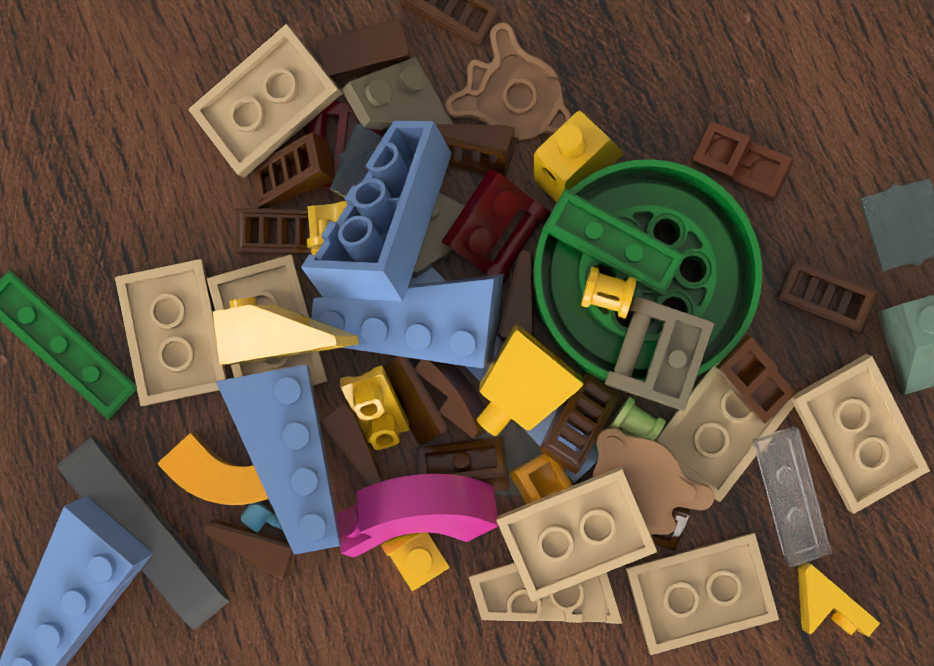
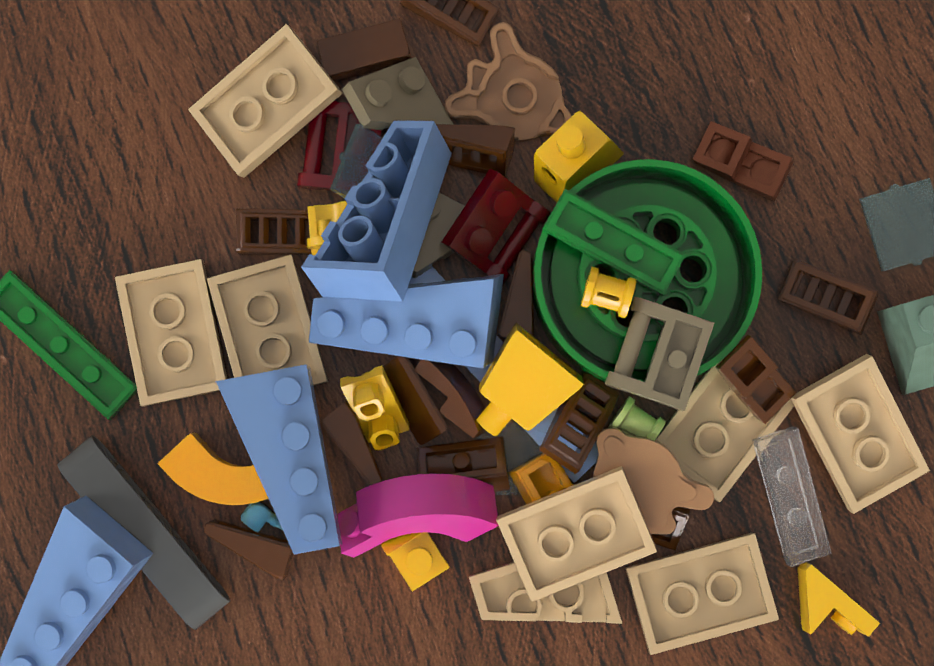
slope [213,297,359,365] -> none
reddish brown slope [250,132,337,209] -> none

